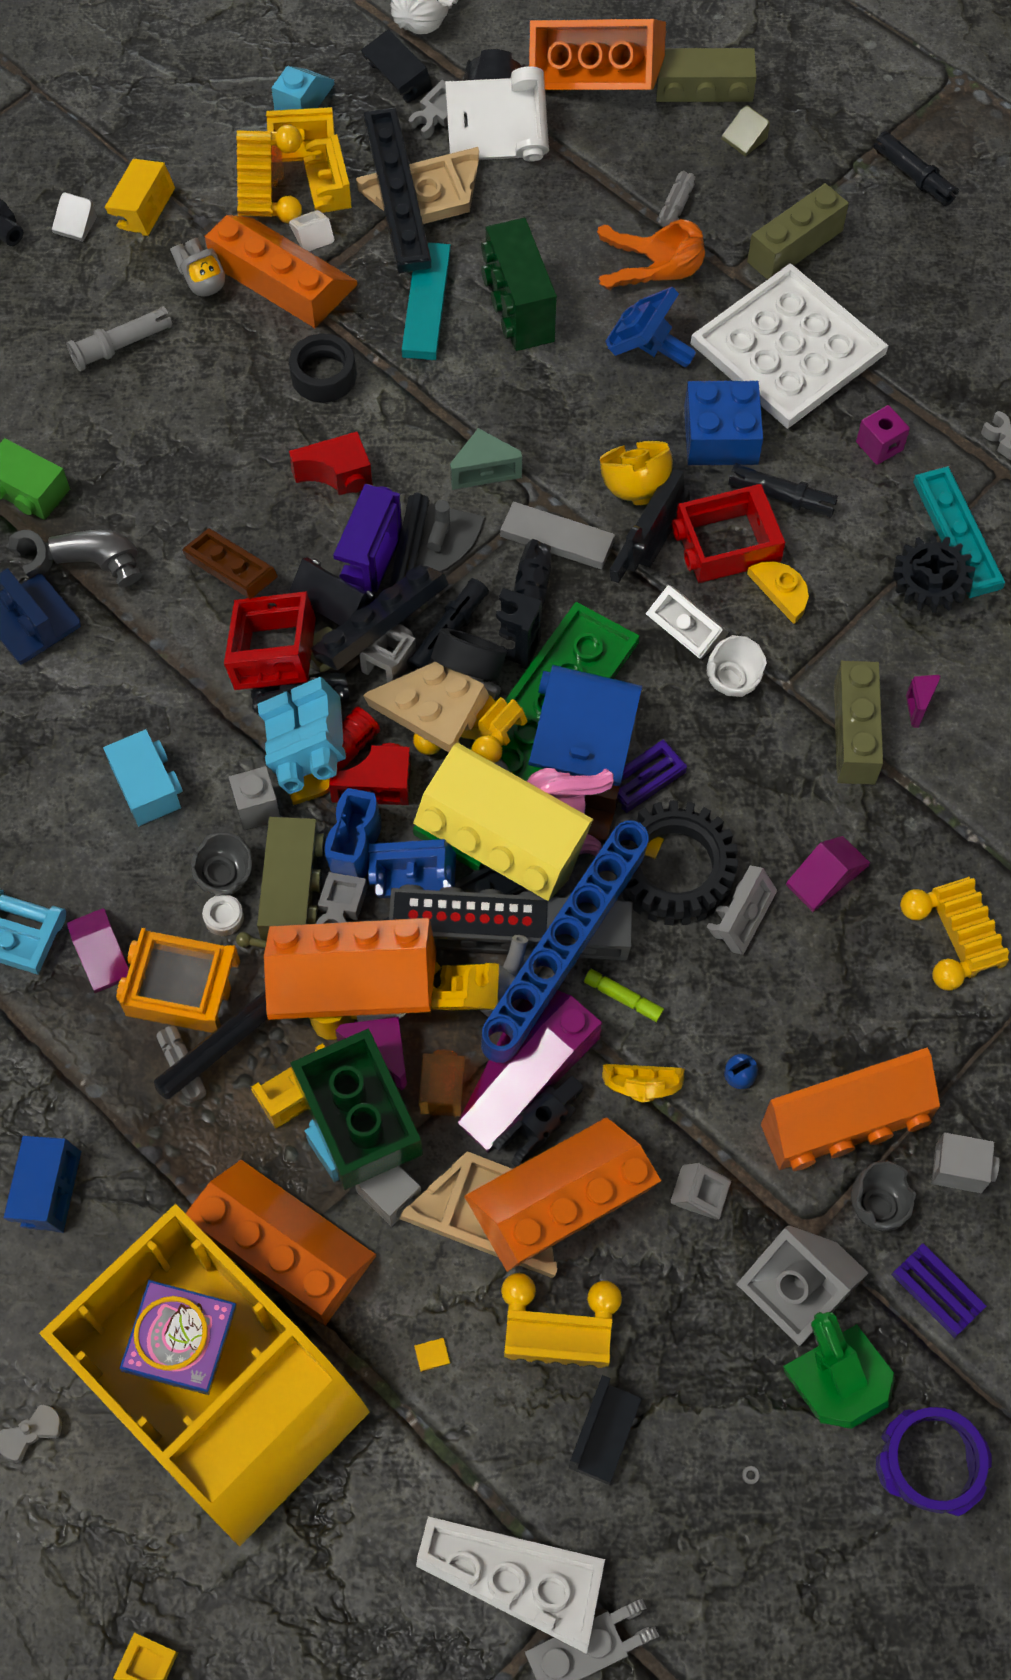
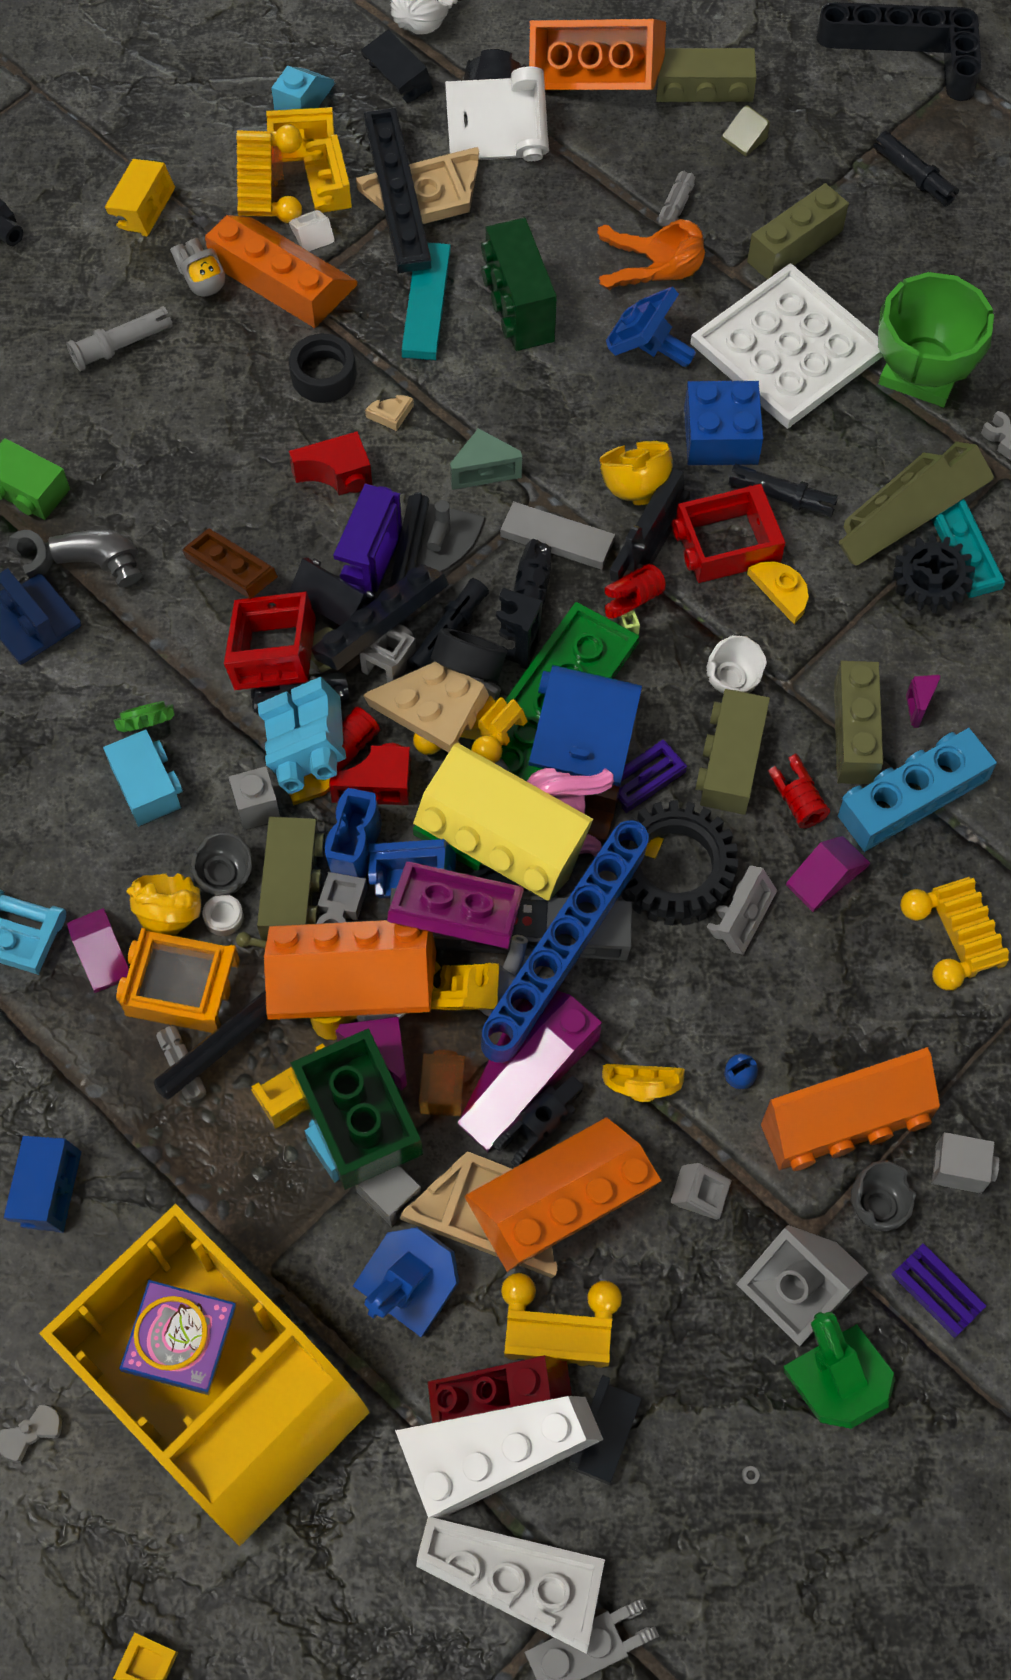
slope [52,192,97,242] -> none
orange slope [185,1160,376,1326] -> none
light grey plate [408,80,448,139] -> none
yellow window [414,1338,450,1372] -> none
lime wheel [584,968,664,1023] -> none
white slope [646,585,729,659] -> none
magenta piece [856,405,910,465] -> none
dark purple piece [876,1407,992,1516] -> none
none -> bright green gear [113,701,175,732]
none -> yellow hair [126,873,201,936]
none -> blue piece [353,1226,460,1337]
none -> tan tile [365,395,414,431]
none -> magenta tile [387,861,524,949]
none -> white wedge [395,1396,603,1518]
none -> dark red slope [428,1355,572,1423]
none -> red hinge [605,564,666,619]
none -> yellowish green piece [619,610,640,635]
none -> olive brick [695,689,770,815]
none -> red hinge [768,753,830,829]
none -> black beam [816,2,981,101]
none -> dark azure brick [838,728,997,852]
none -> olive wedge [839,442,994,566]
none -> bright green plate [878,272,994,408]

